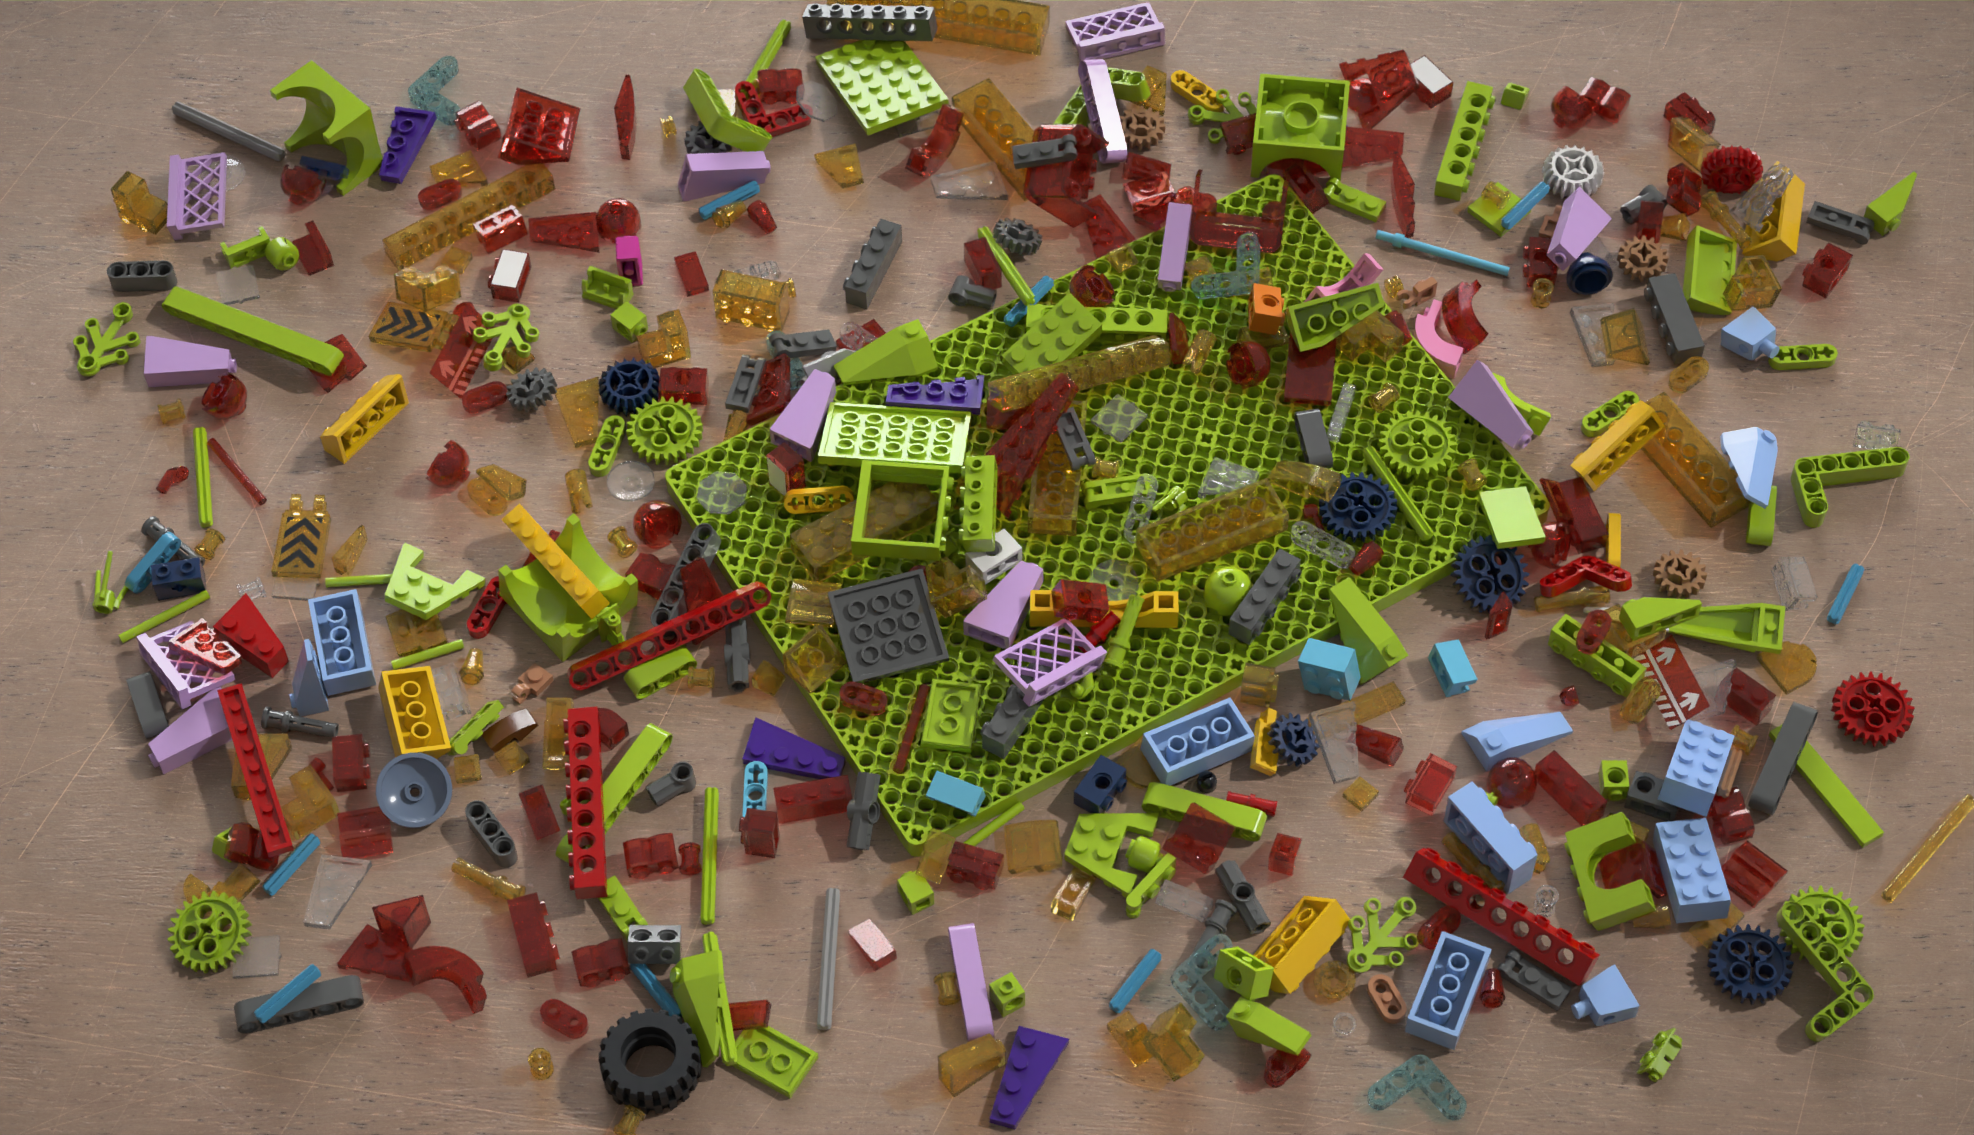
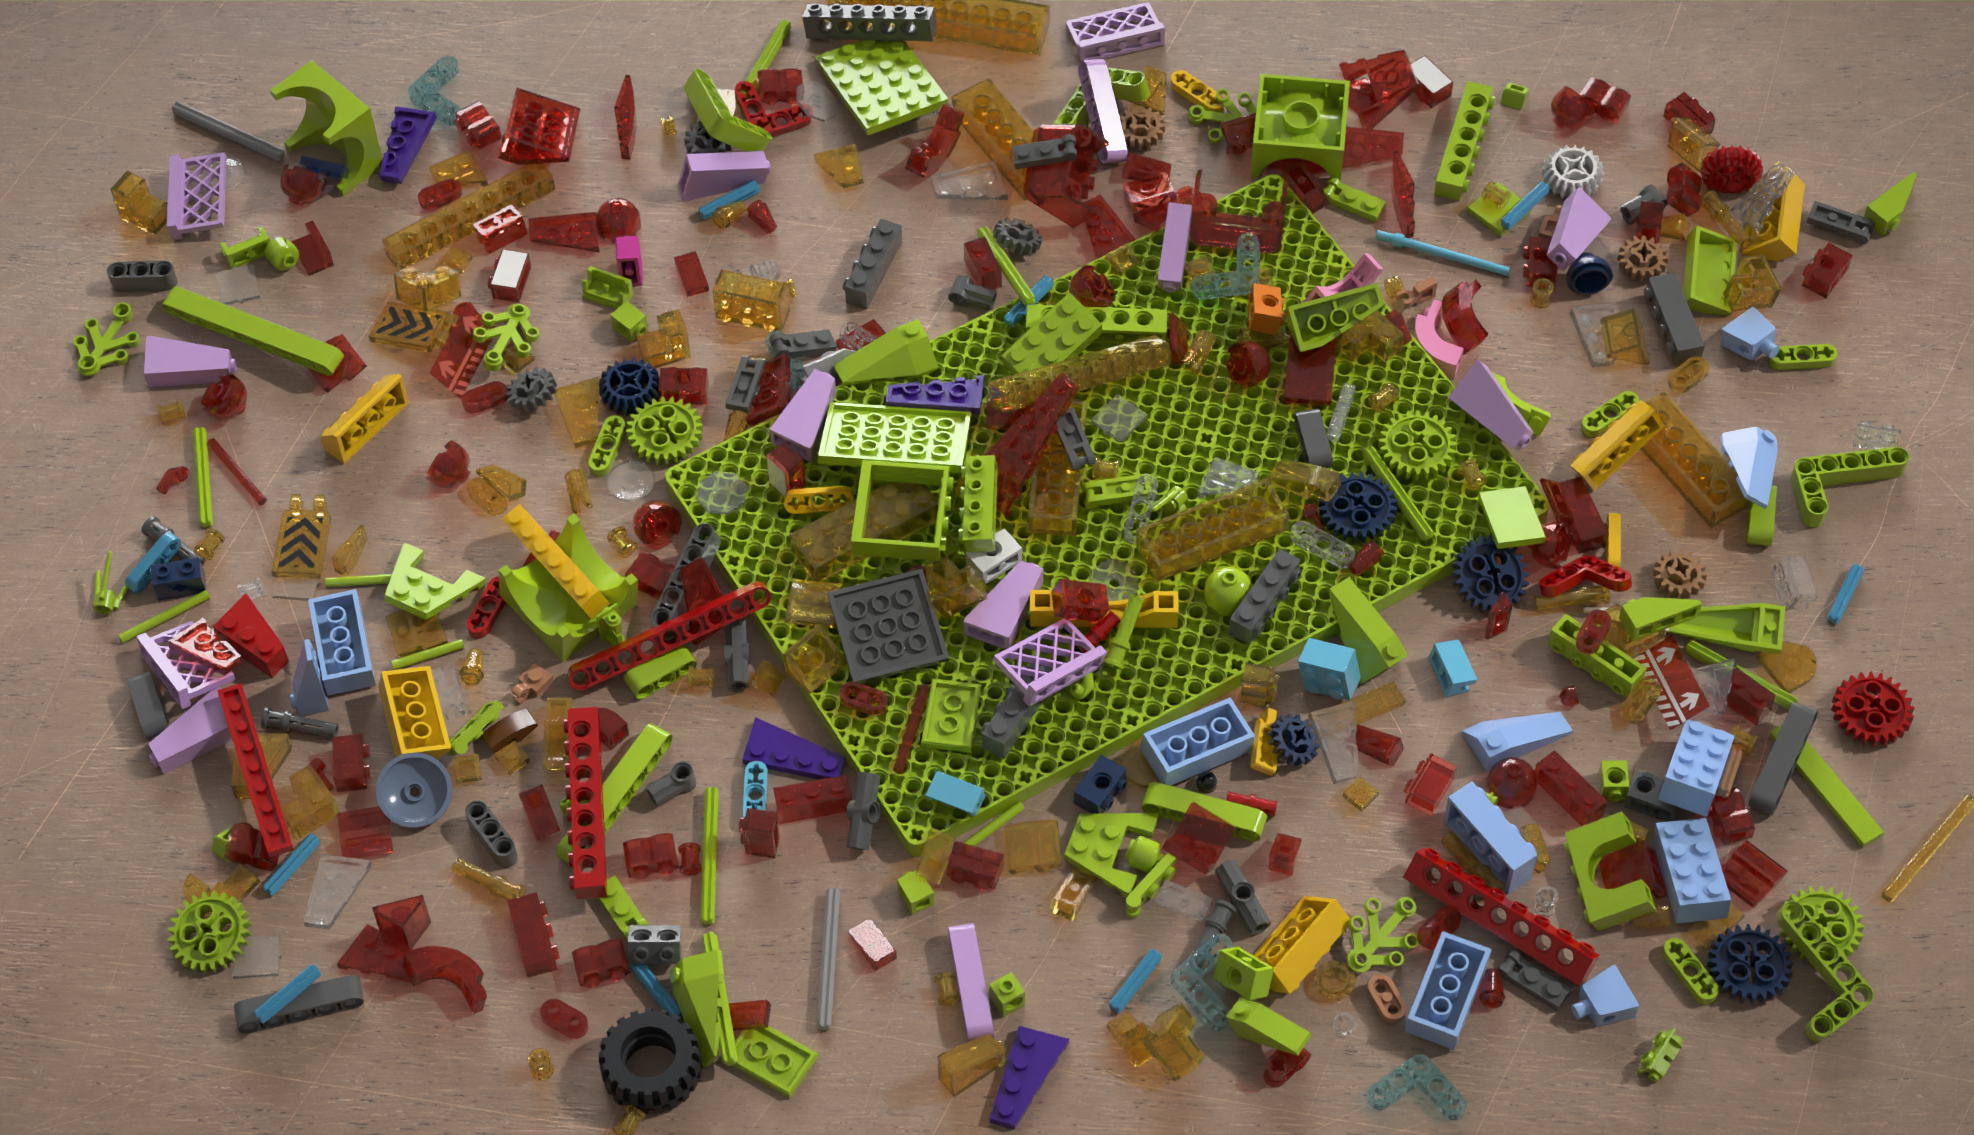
none -> lime beam [1662,938,1719,1005]
none -> lime axle [1685,640,1798,710]

